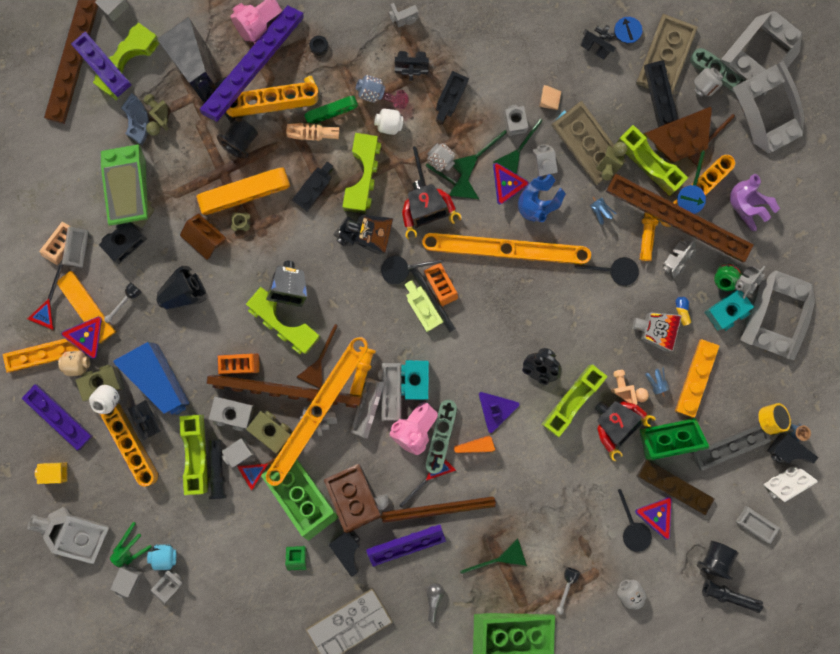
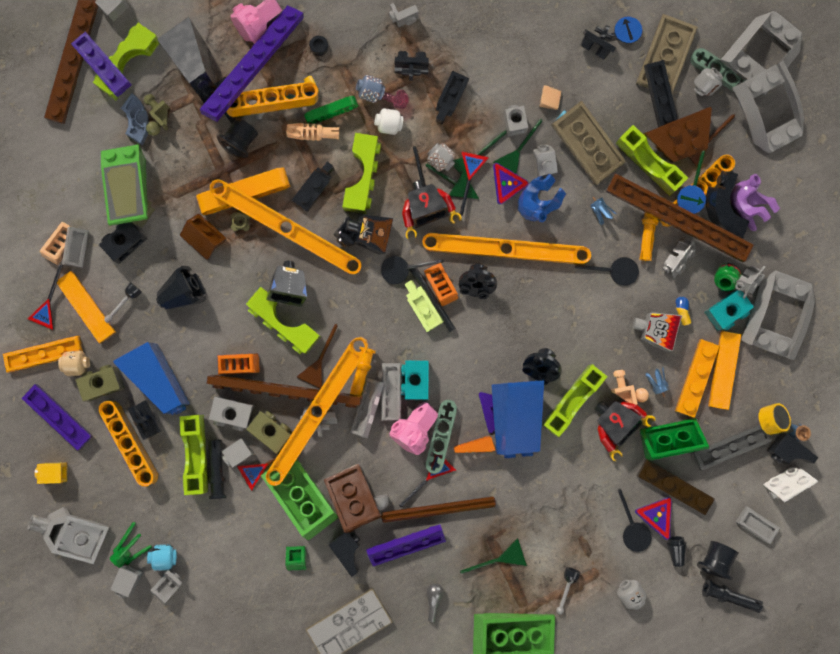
piece [61,316,102,359] -> none
white head [89,385,120,414] -> none
olive piece [596,142,627,181] -> none
none -> light orange beam [209,179,361,274]
none -> black plate [458,263,497,299]
none -> piece [459,151,489,216]
none -> blue slope [491,381,544,458]
none -> black cone [667,536,687,567]
none -> black arch [706,171,750,239]
none -> light orange tile [708,331,741,410]

